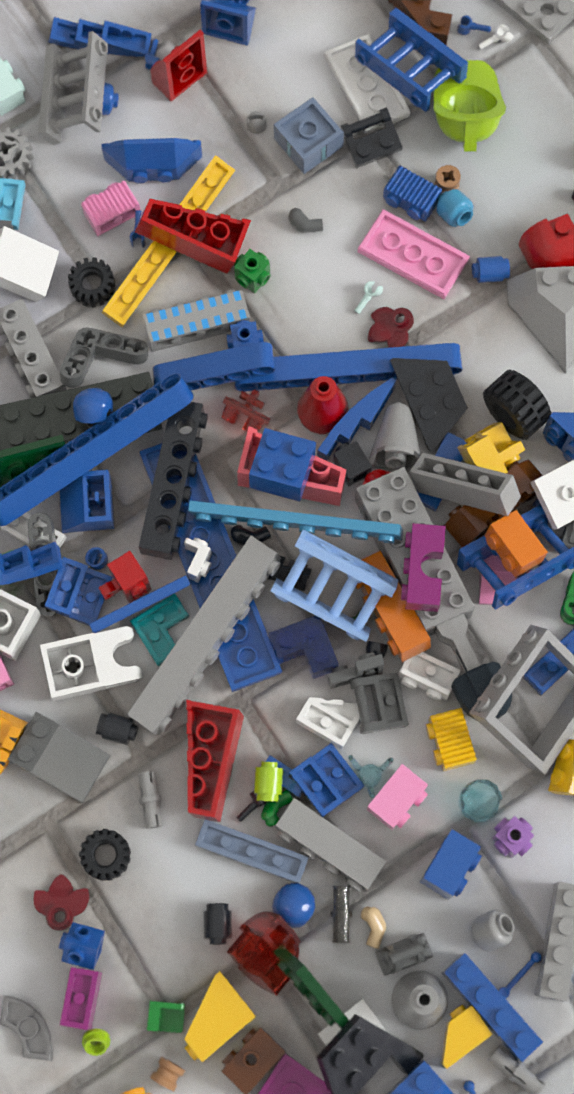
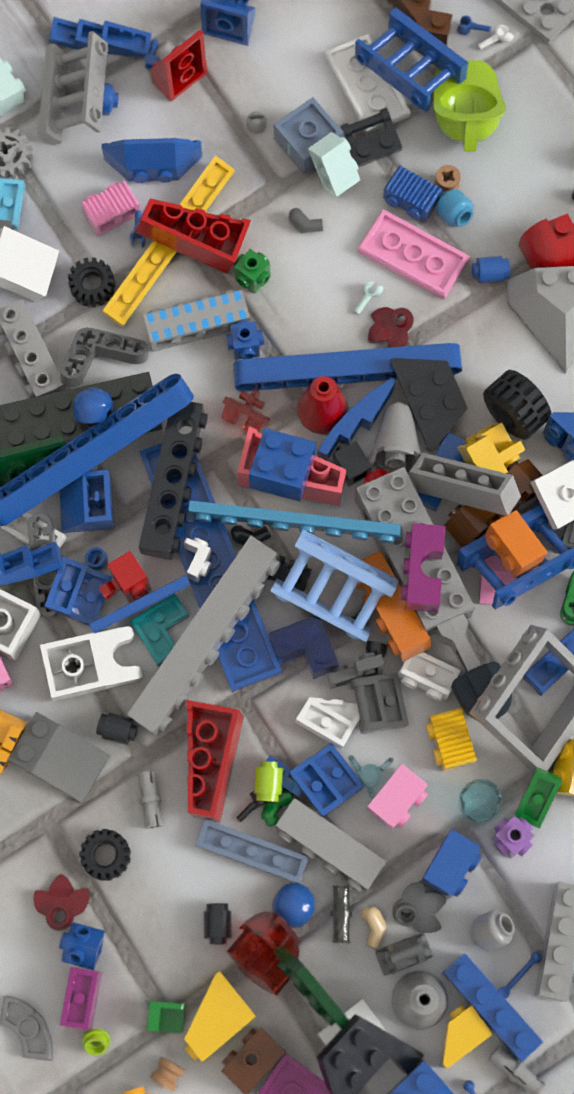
blue beam [152,342,275,391] -> none
none -> light aqua brick [308,132,360,196]
none -> dark grey plate [392,882,447,933]
none -> green plate [515,767,563,829]

